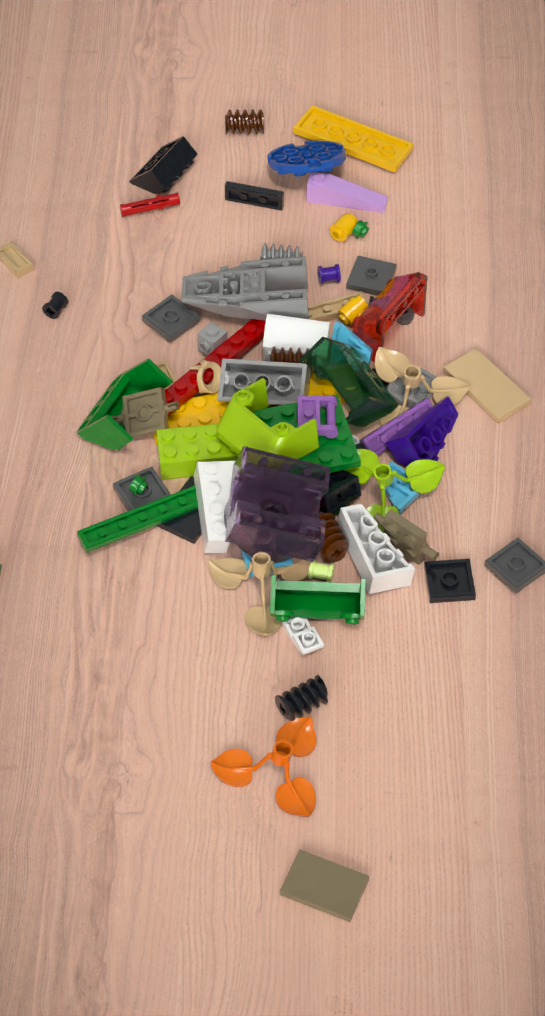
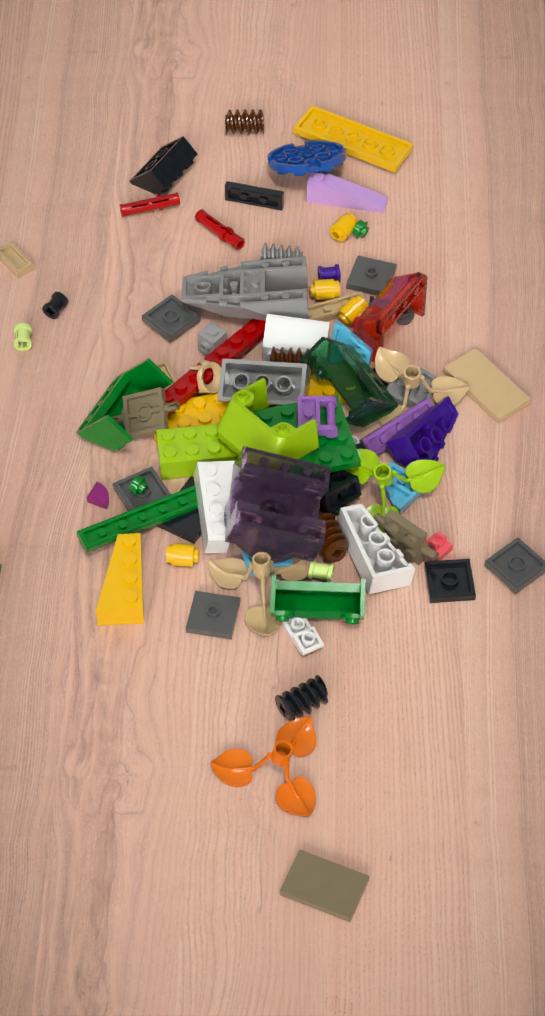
none -> yellowish green bush [13,323,32,351]
none -> magenta tile [87,482,109,509]
none -> yellow wedge [96,533,144,626]
none -> yellow brick [166,543,200,567]
none -> dark grey plate [186,591,241,640]
none -> red pin [195,209,245,250]
none -> yellow brick [309,279,340,301]
none -> coral tile [427,532,453,561]

